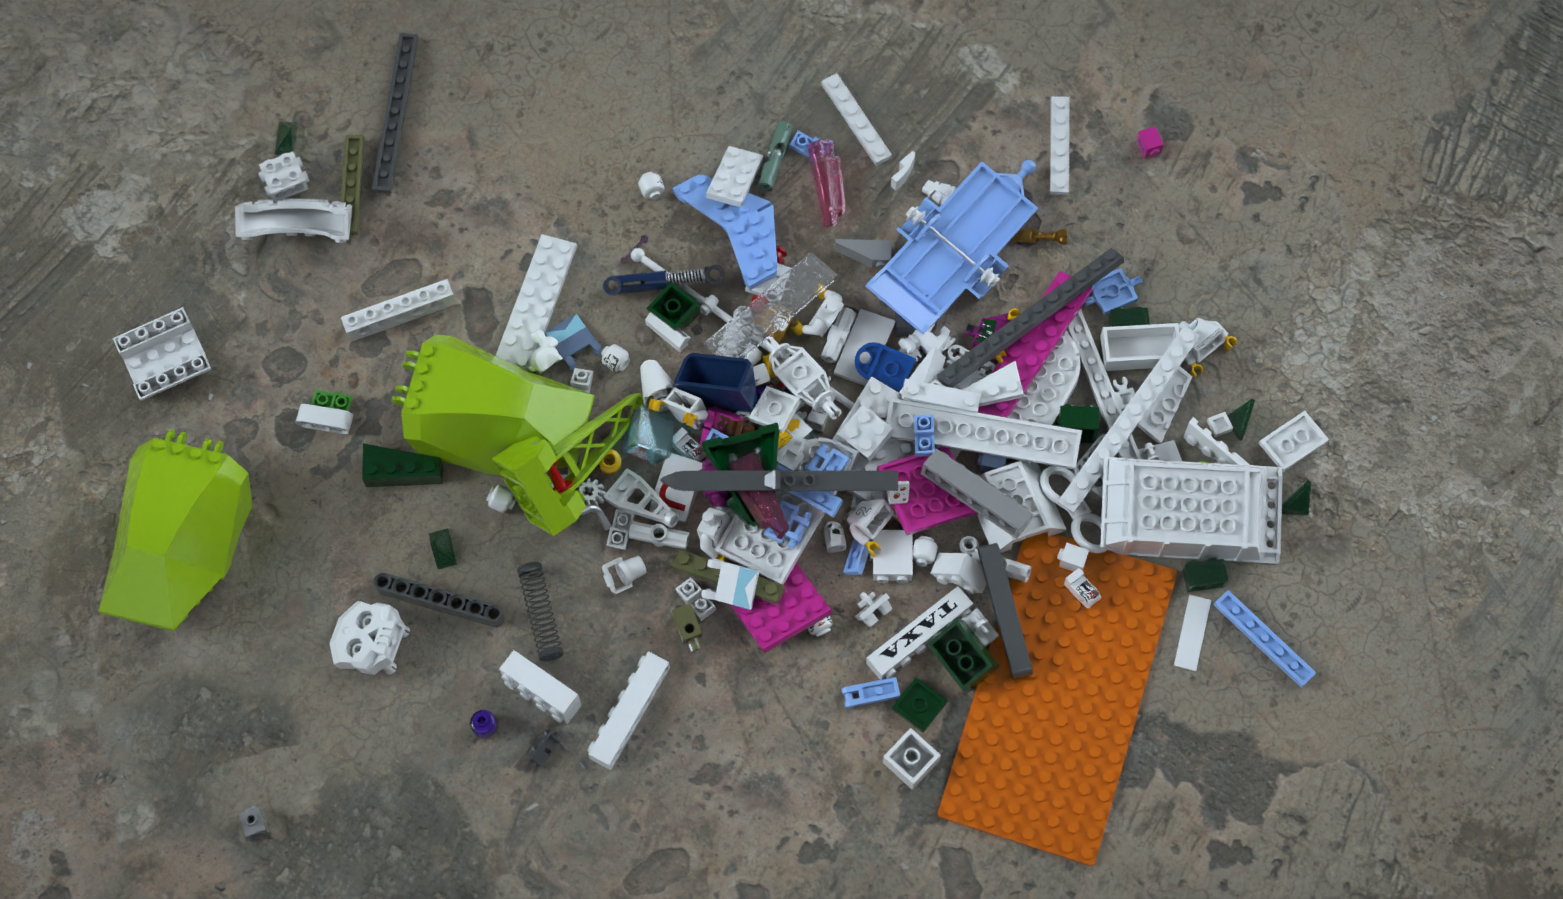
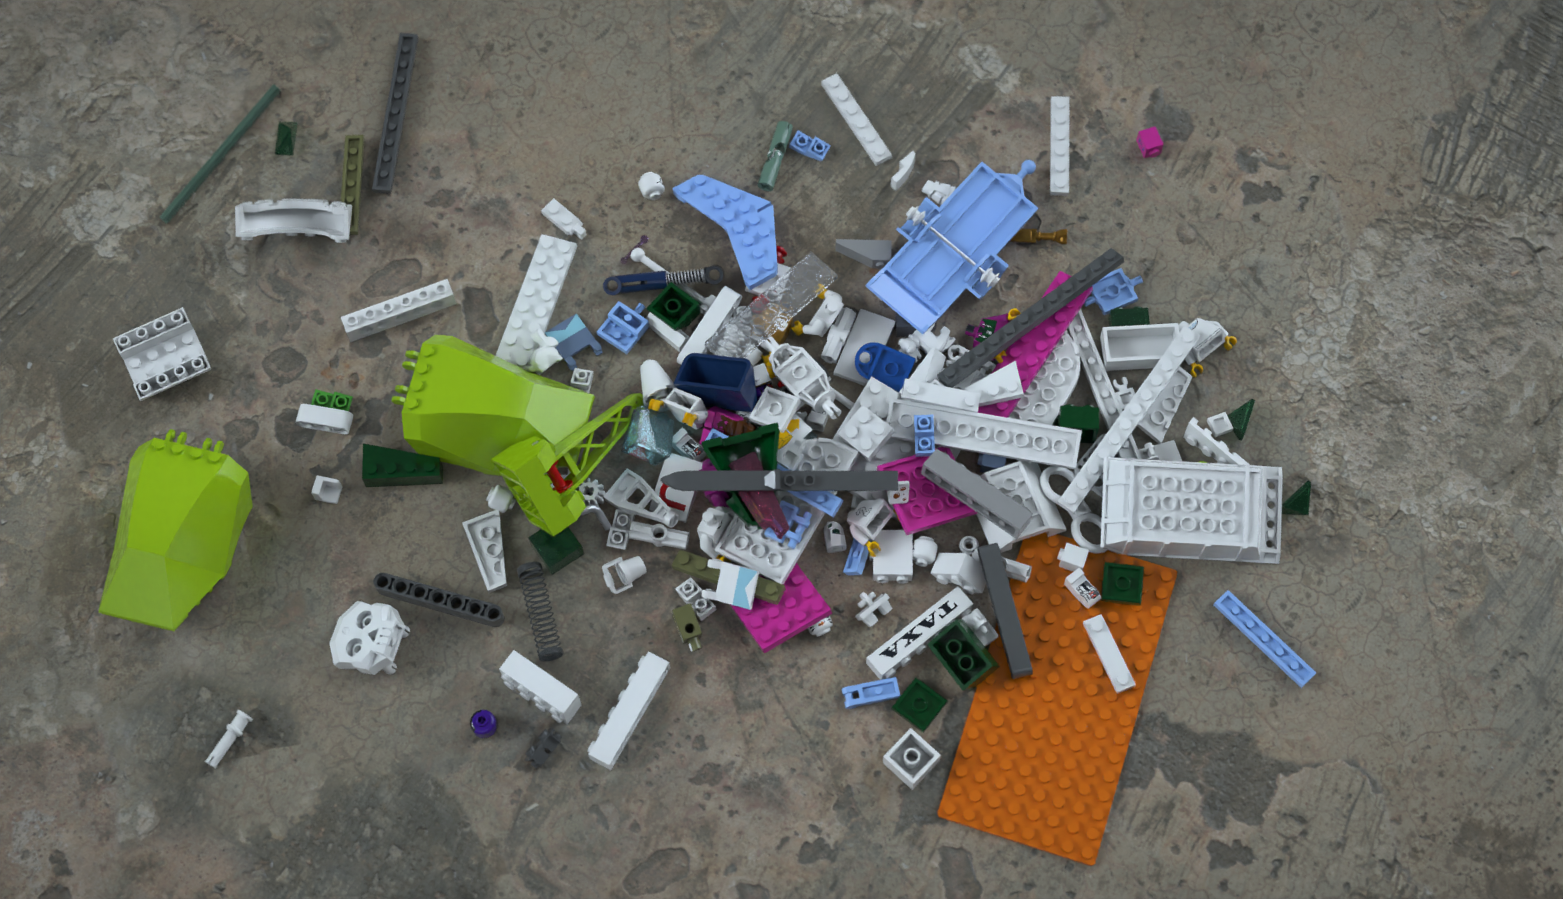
light grey brick [239,807,270,841] -> none
white brick [258,151,309,202] -> none
clear green slope [429,528,457,570] -> none
yellow head [597,449,622,475] -> none
white head [601,344,630,372] -> none
white plate [706,146,763,207] -> none
light blue plate [804,443,850,492] -> none
clear pink wedge [807,140,846,228] -> none
white sticker [1174,595,1211,671] -> none
clear green brick [1182,557,1229,592] -> none
white plate [1258,411,1329,473] -> none
none -> sand green axle [159,84,281,224]
none -> white pin [205,710,253,769]
none -> white panel [311,475,342,504]
none -> white wing [462,510,507,593]
none -> clear green brick [528,527,584,575]
none -> white hinge [541,199,587,240]
none -> light blue plate [597,301,649,354]
none -> white beam [677,286,742,365]
none -> white plate [1083,614,1136,694]
none -> dark green plate [1101,562,1144,606]

